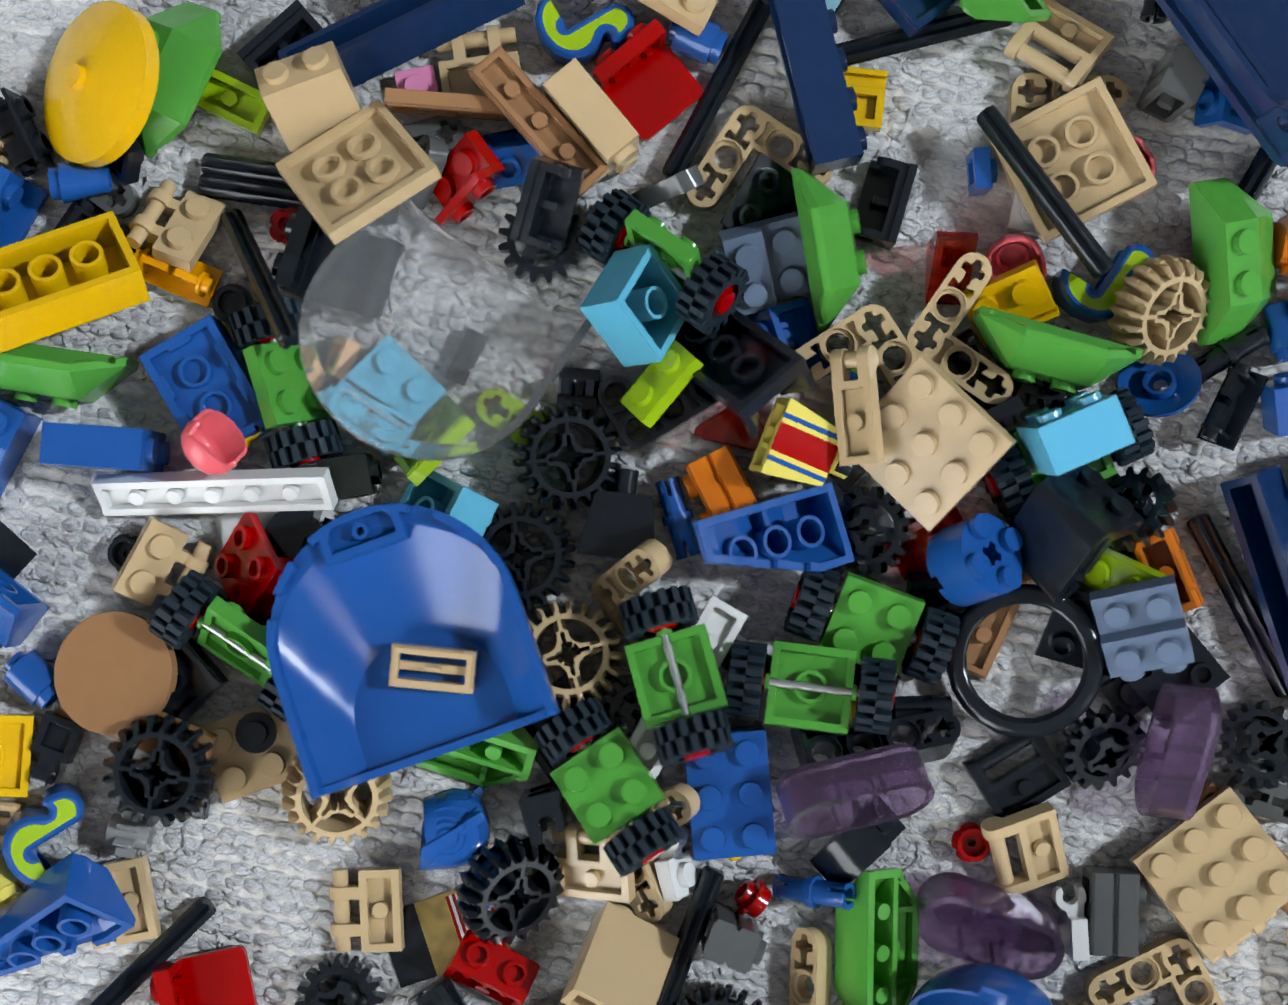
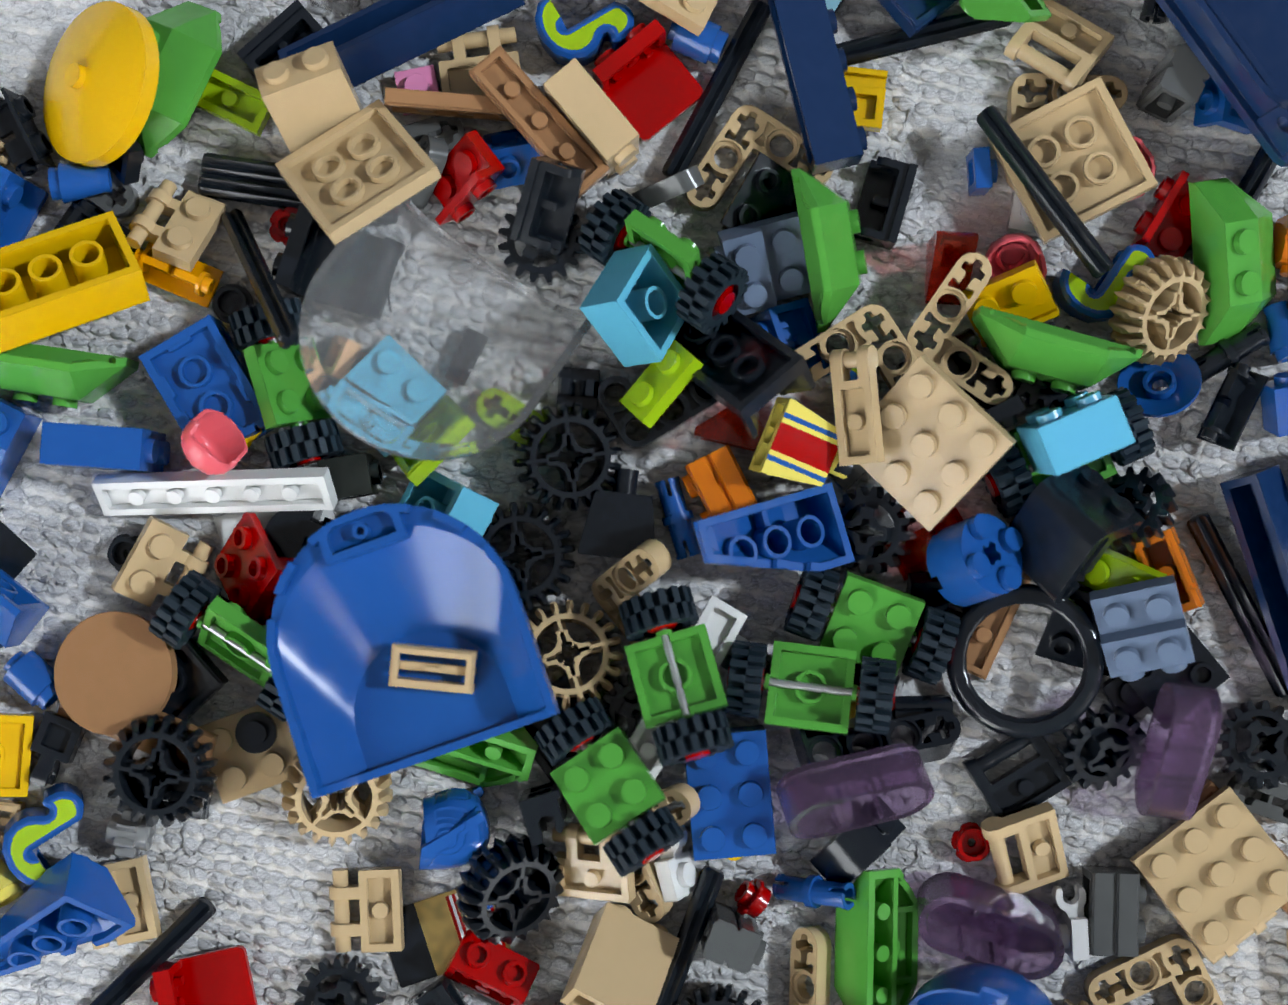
none -> red bracket [1131,170,1192,258]

